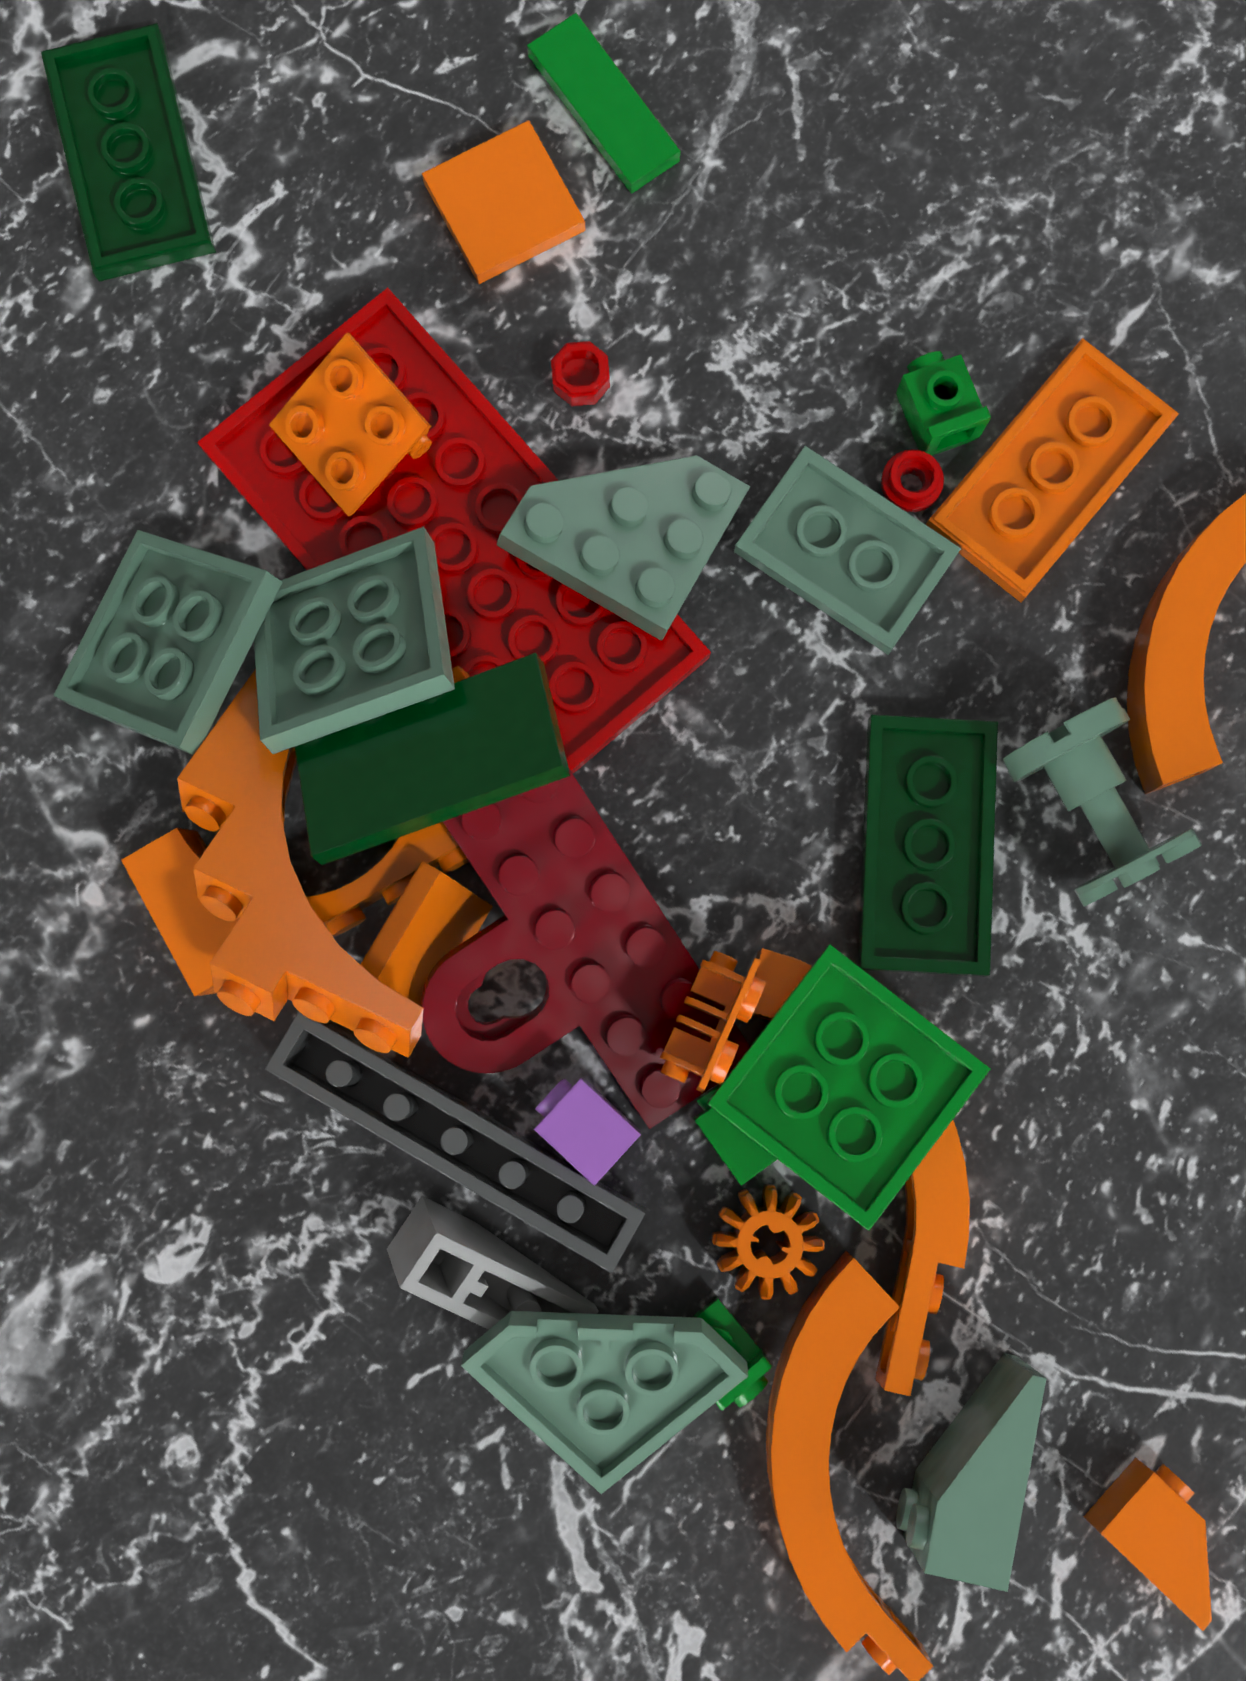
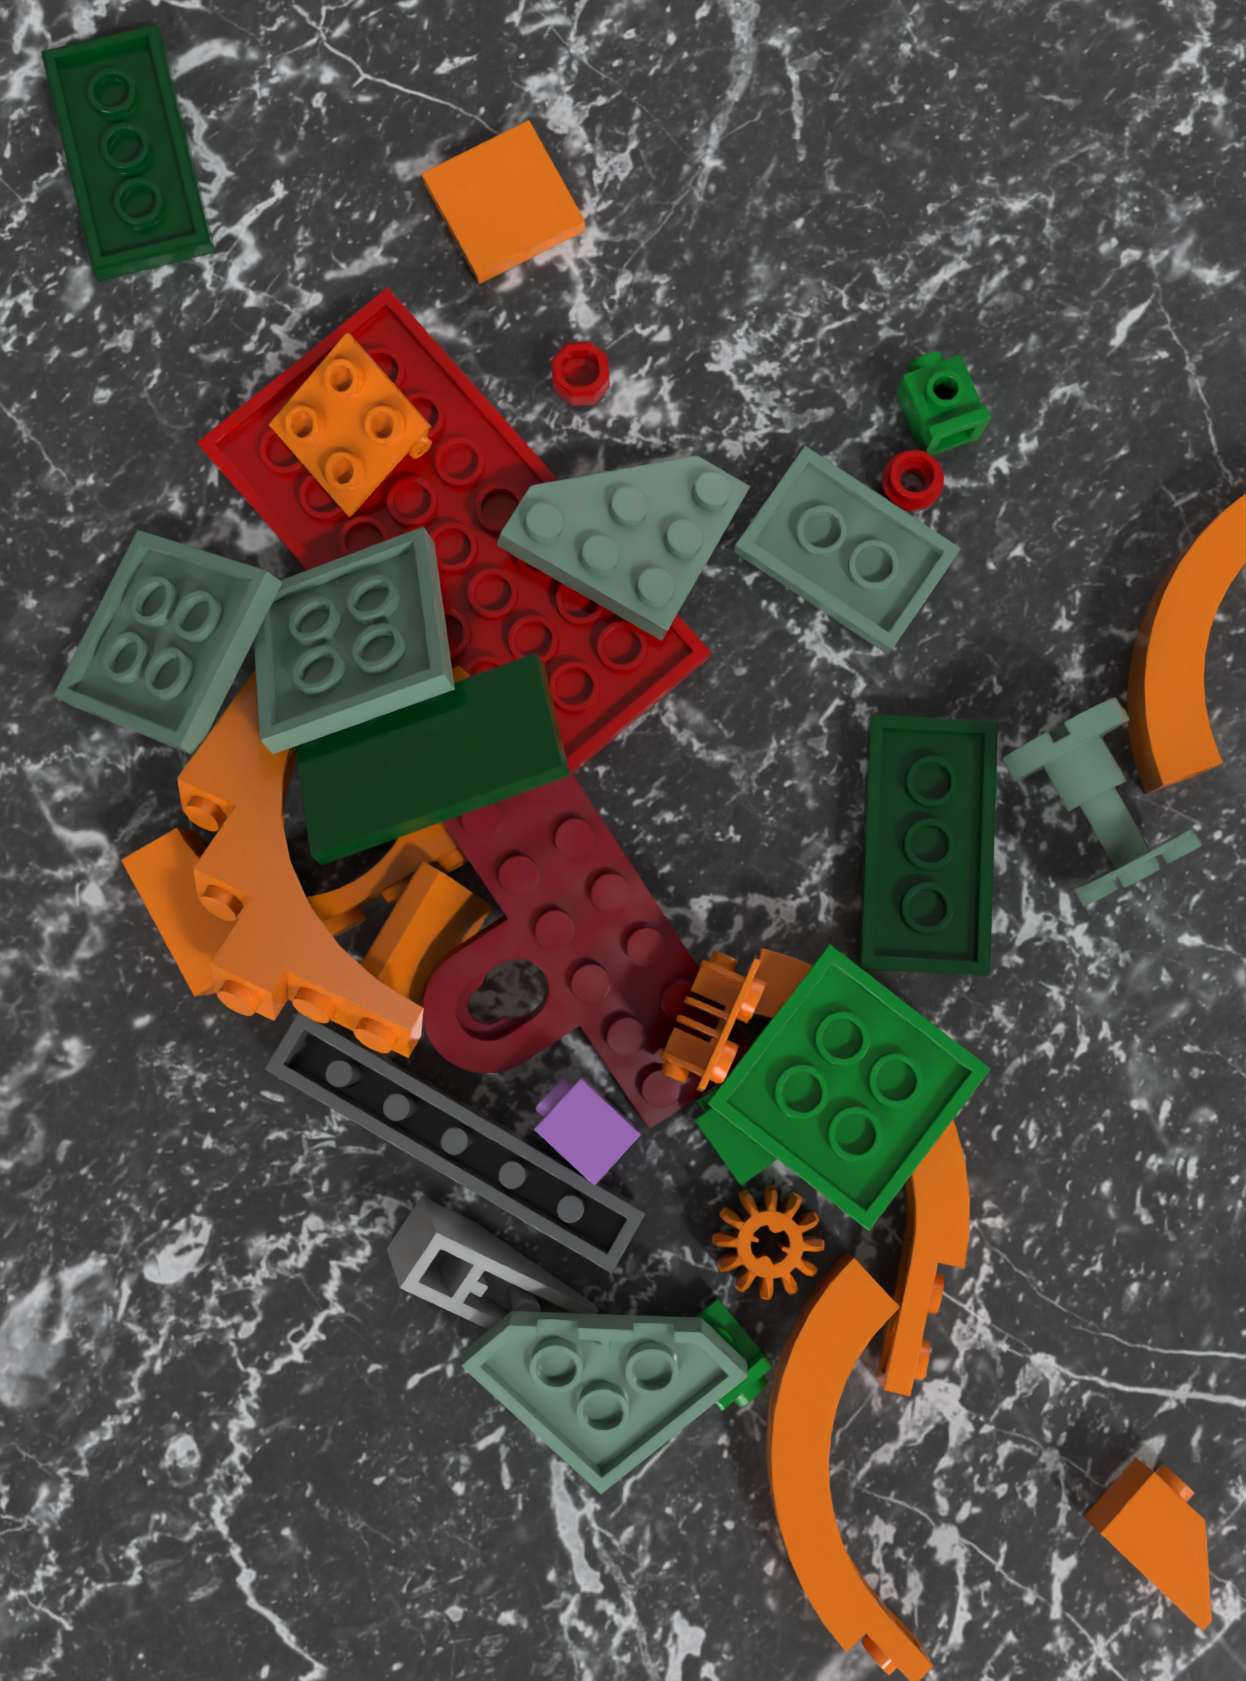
green tile [527,13,681,194] -> none
sand green slope [896,1353,1047,1592] -> none
orange tile [926,338,1179,603] -> none

